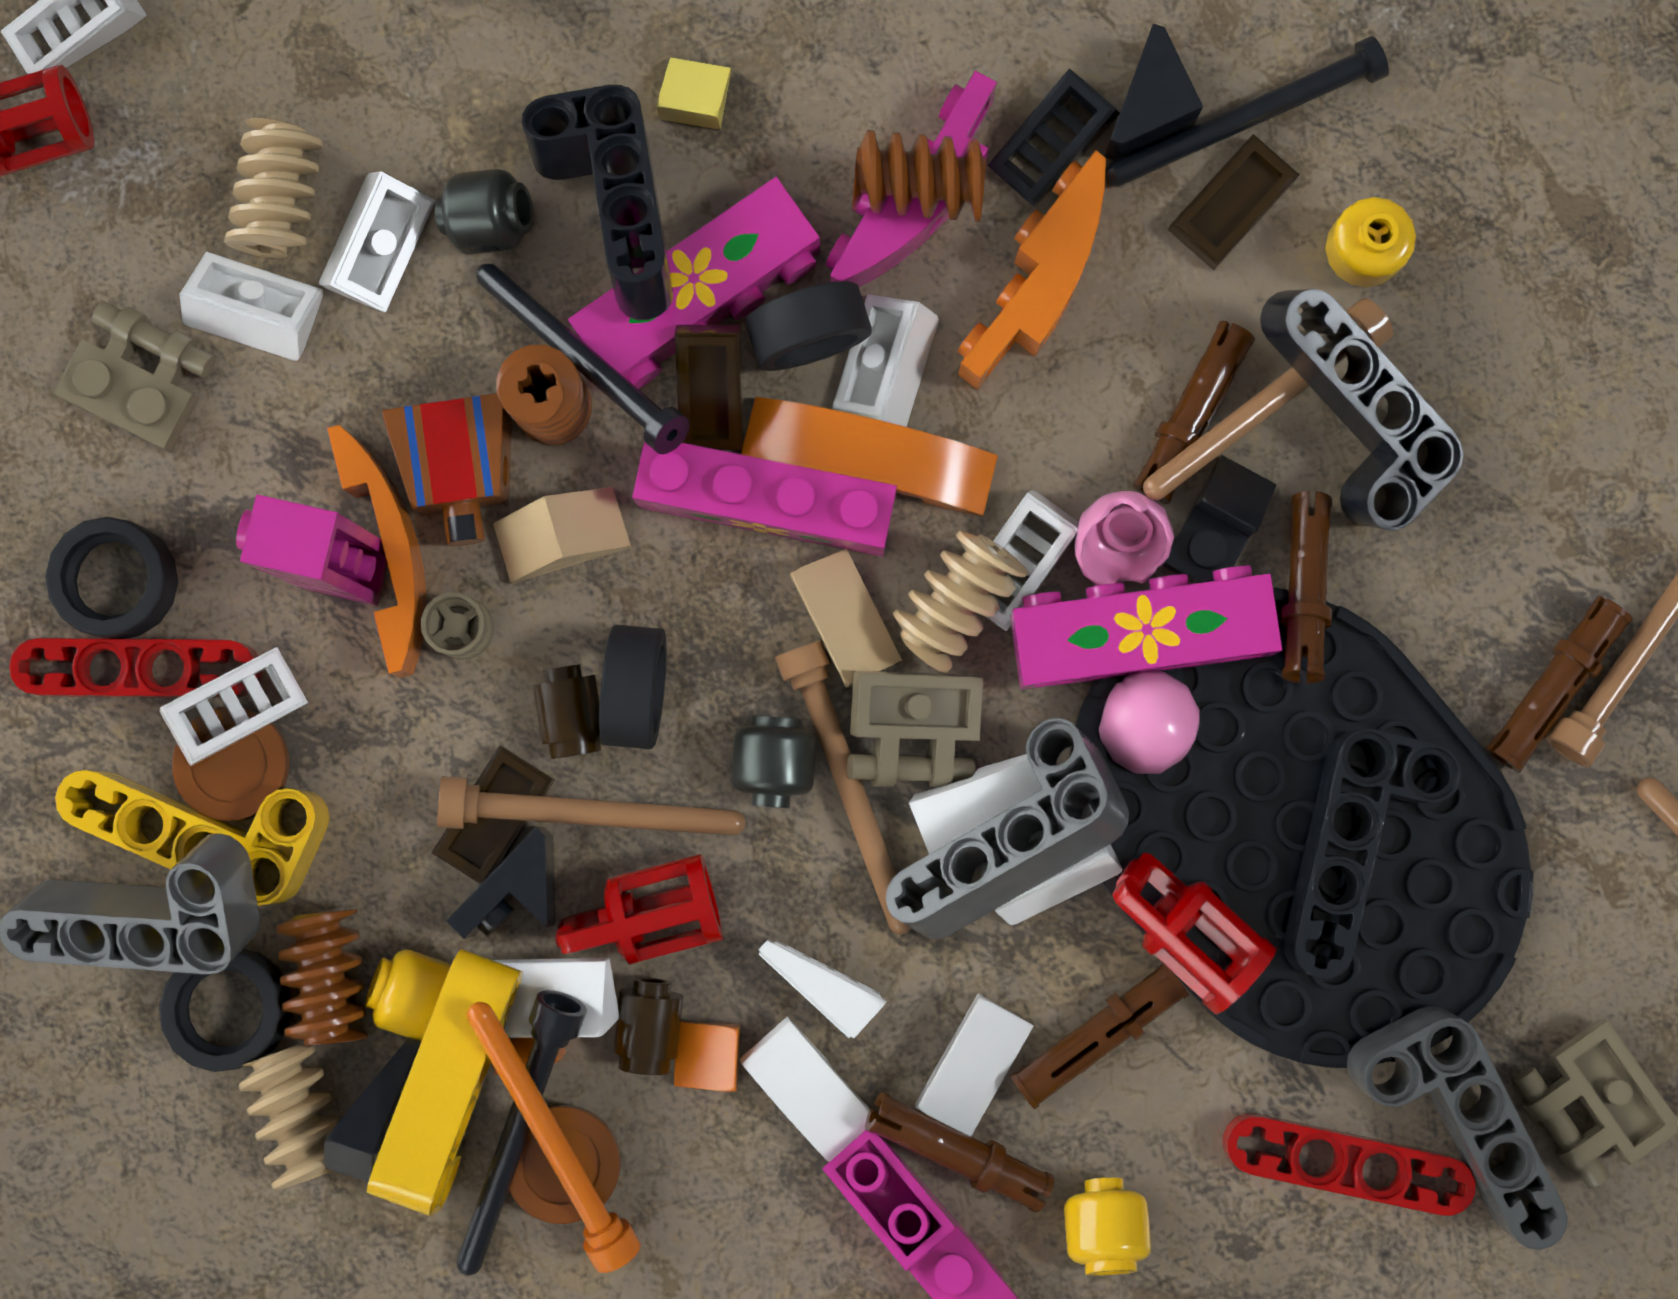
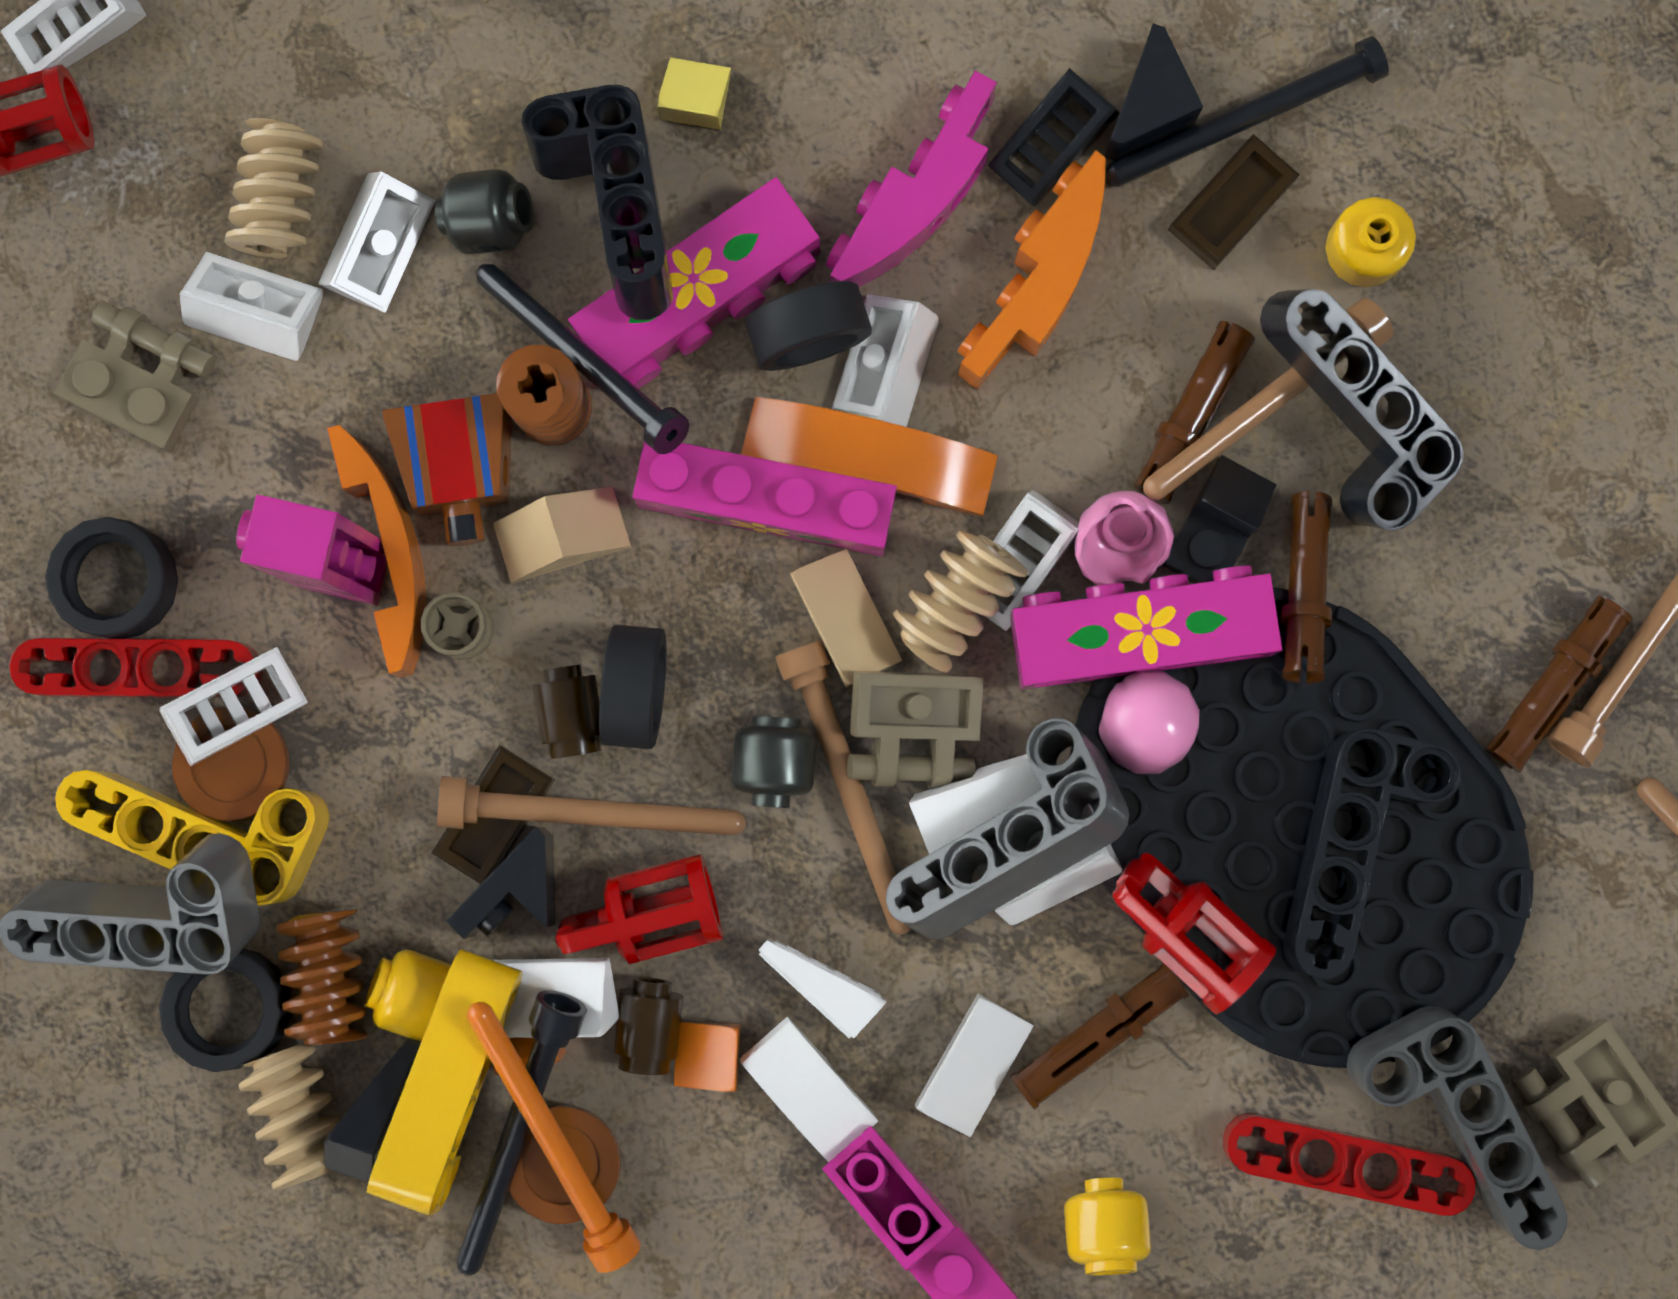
dark brown tile [675,324,743,450] -> none
dark orange piece [852,129,986,222] -> none
reddish brown pin [865,1092,1054,1213] -> none

